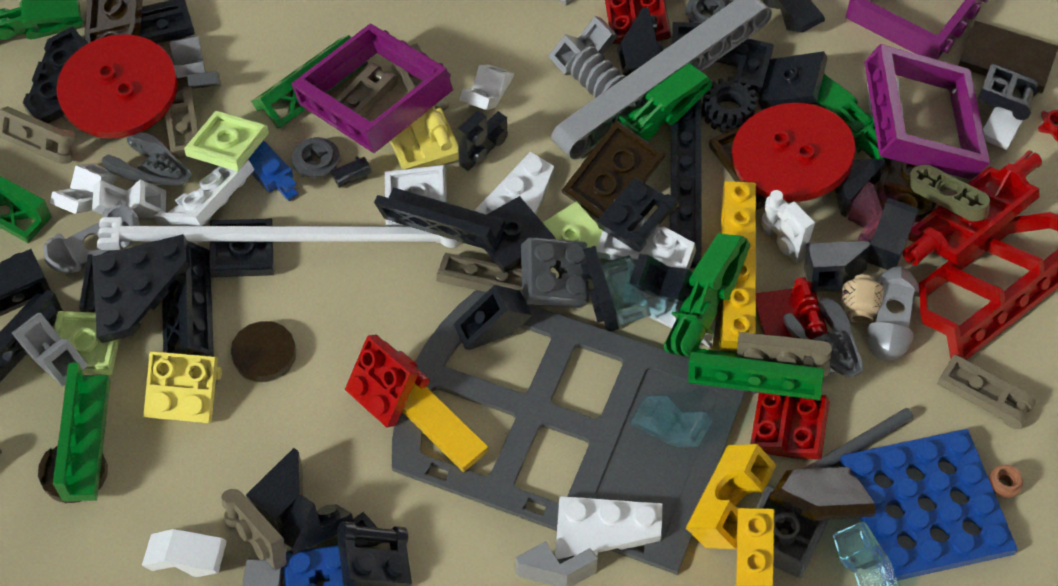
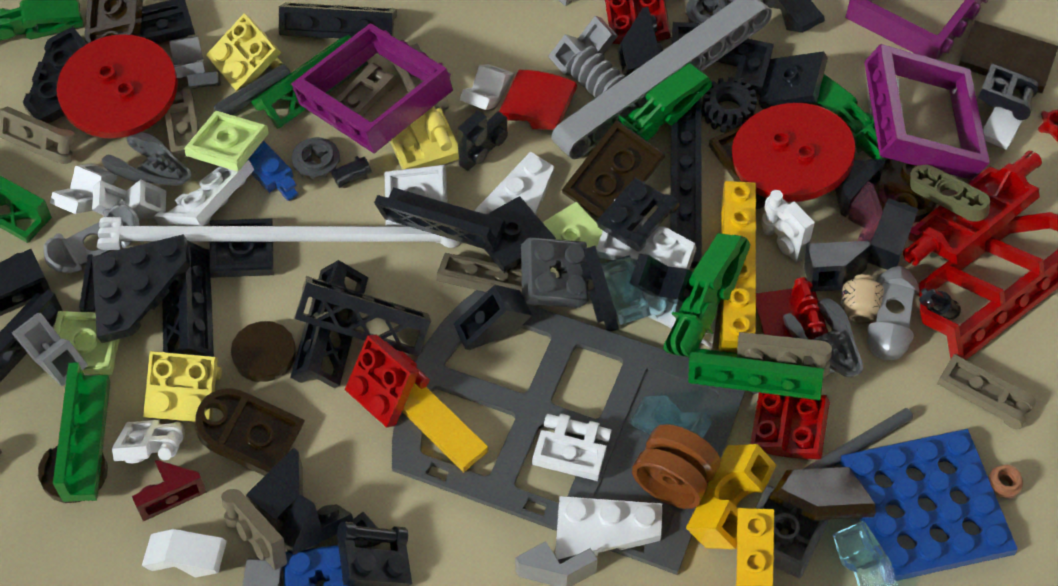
none -> white plate [112,420,185,464]
none -> dark red slope [132,460,207,522]
none -> dark brown tile [195,388,305,476]
none -> light yellow plate [206,13,283,91]
none -> dark grey axle [214,64,291,115]
none -> black fence [279,2,397,39]
none -> black fence [290,260,369,388]
none -> black fence [294,276,431,356]
none -> red slope [499,69,578,130]
none -> white plate [532,413,612,481]
none -> dark orange wheel [632,424,721,509]
none -> black axle [919,288,961,320]

